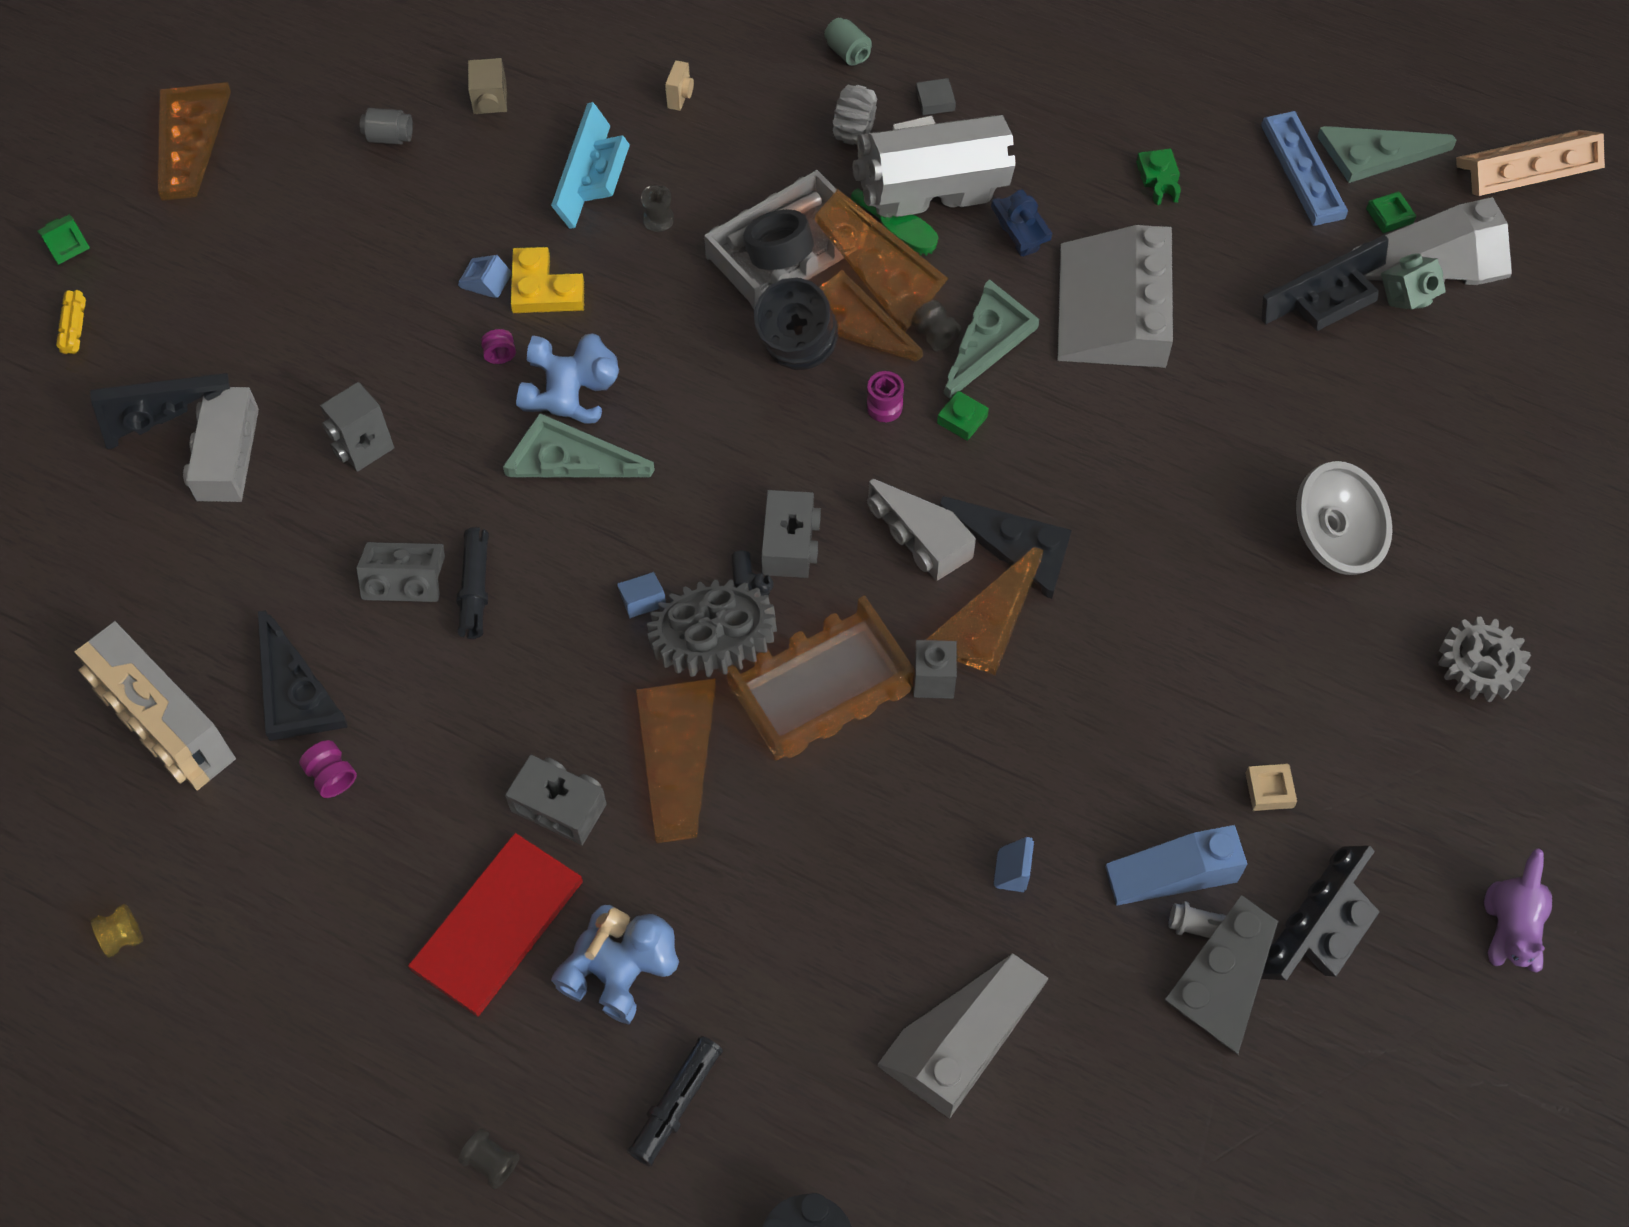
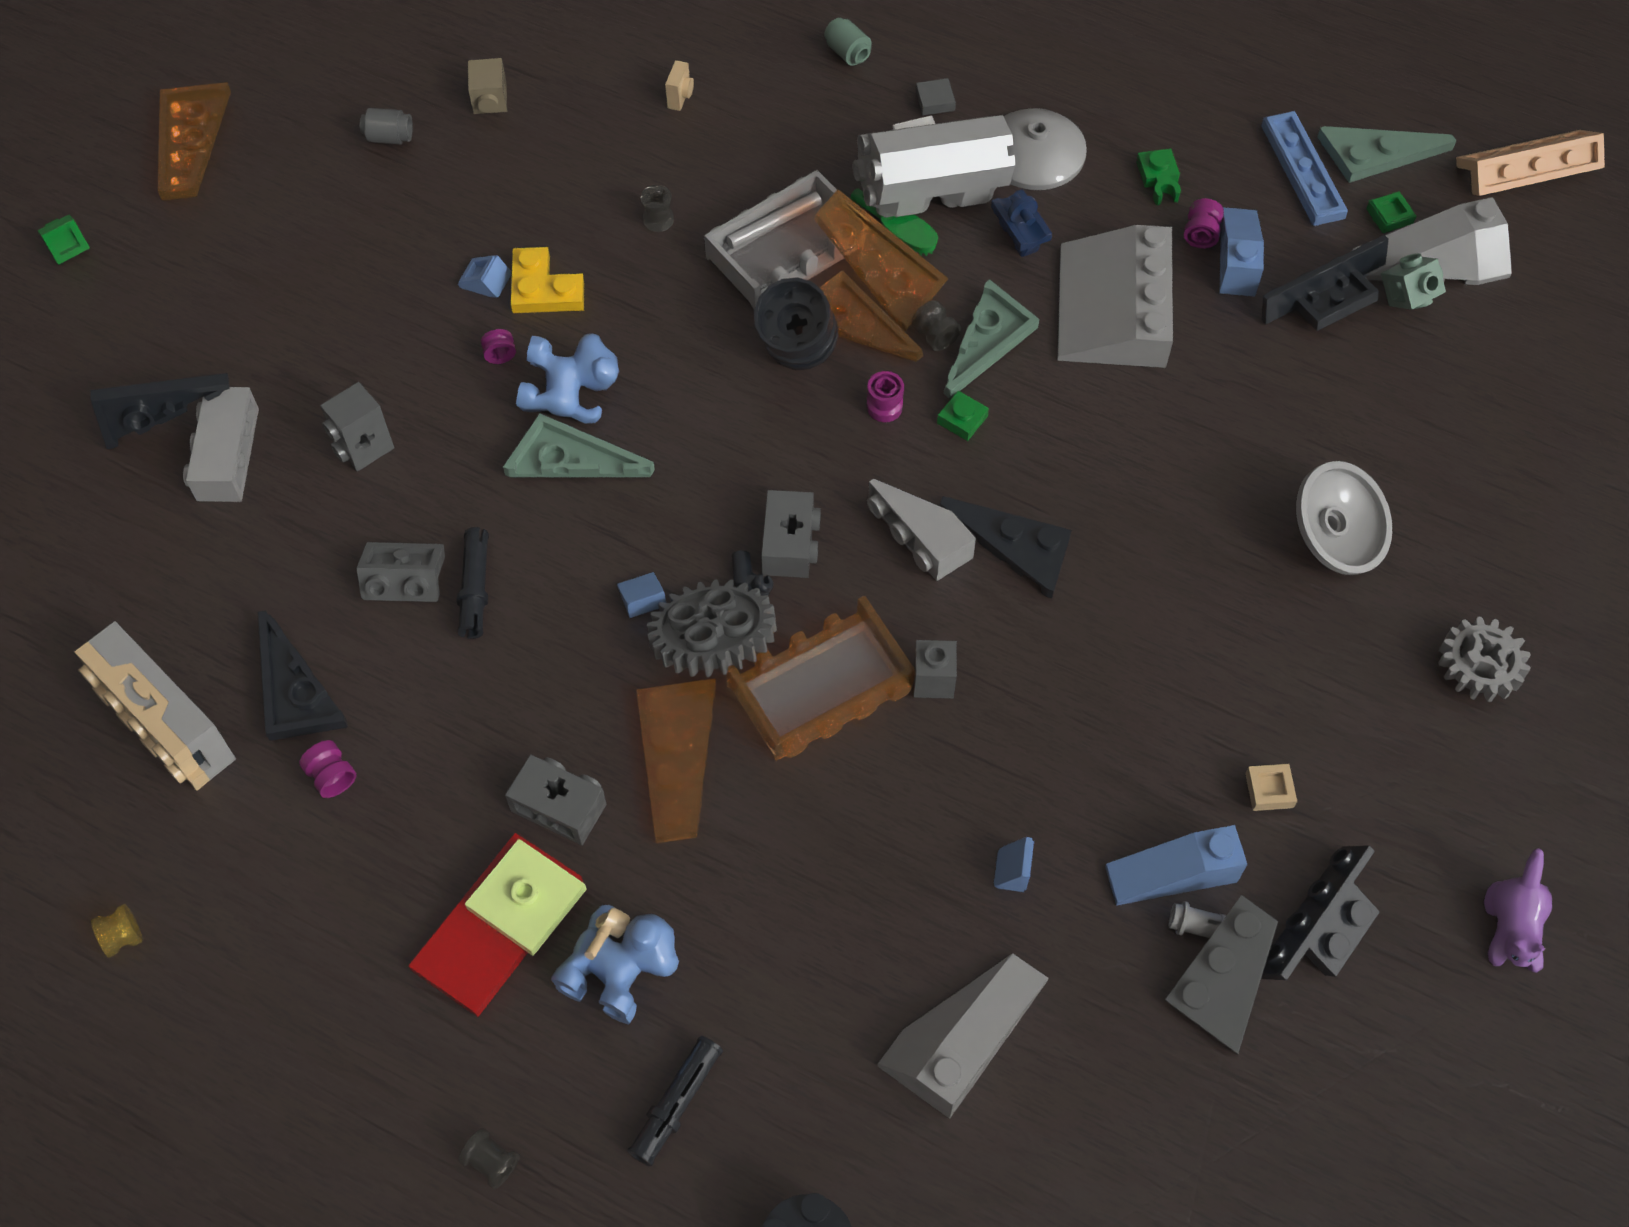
yellow axle [56,290,86,354] -> none
medium azure bracket [551,102,630,229] -> none
black tyre [743,209,814,270] -> none
light grey gear [832,85,877,145] -> none
clear orange wing [926,547,1044,675] -> none
none -> yellowish green plate [465,839,587,956]
none -> light grey dish [1003,108,1087,190]
none -> magenta wheel [1184,198,1224,249]
none -> medium blue slope [1219,207,1264,297]

